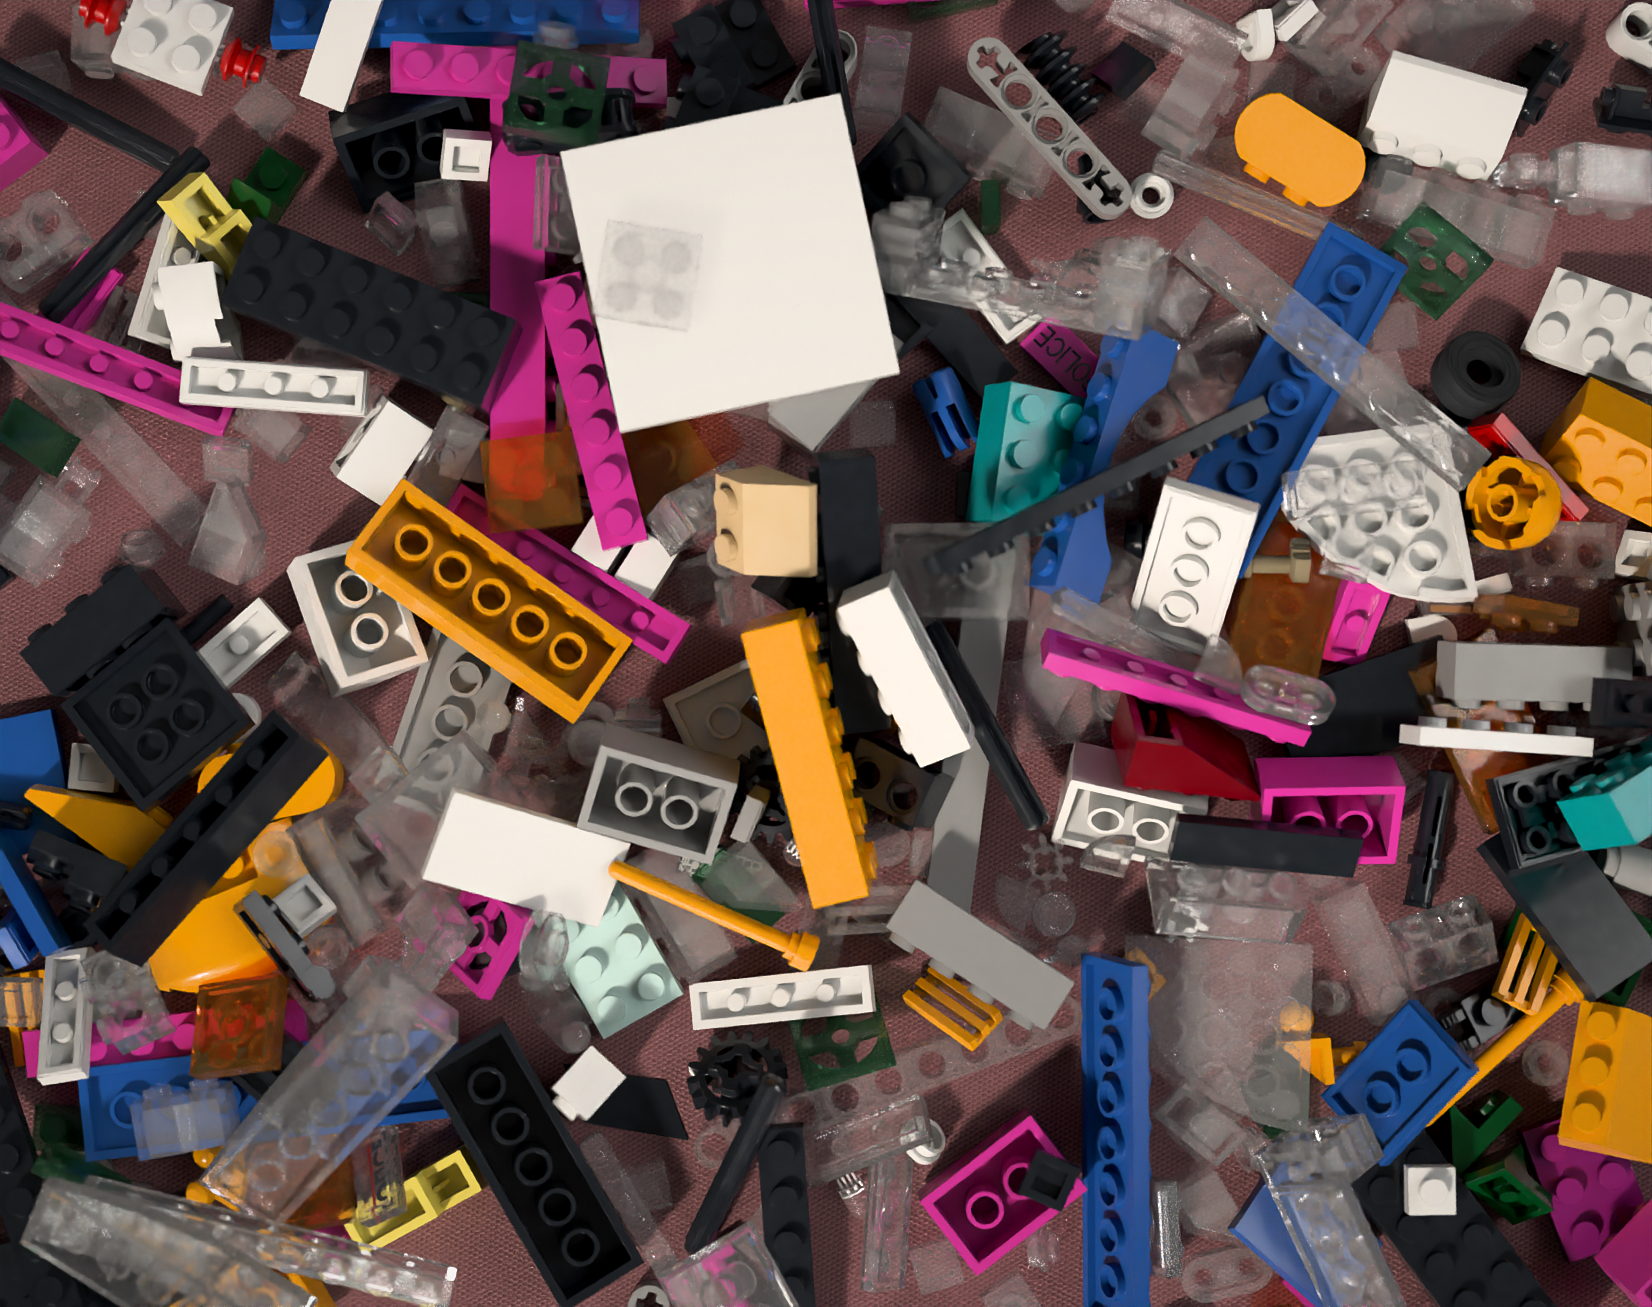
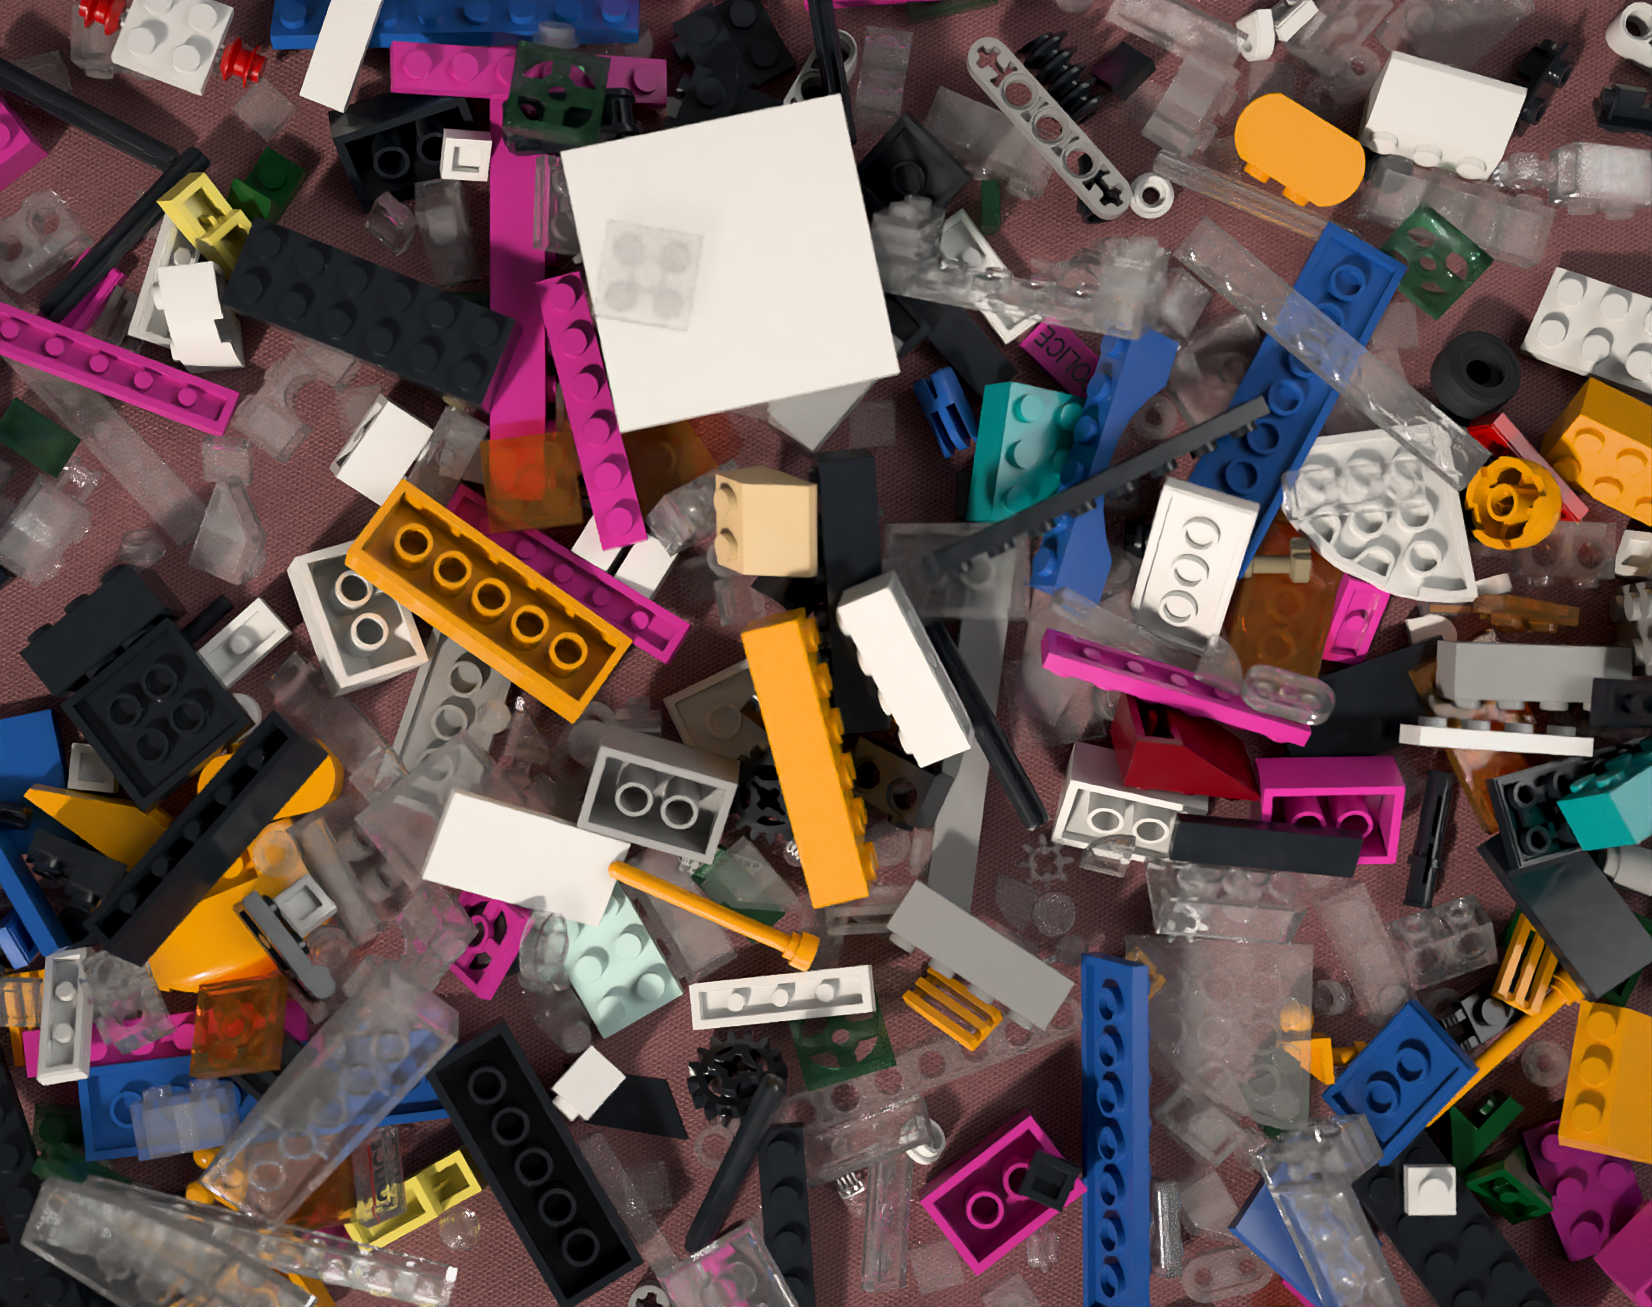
white tile [179,356,370,417] -> none
light grey tile [730,785,771,843] -> none
clear tile [1319,525,1377,584] -> none
none -> clear plate [439,1205,481,1251]

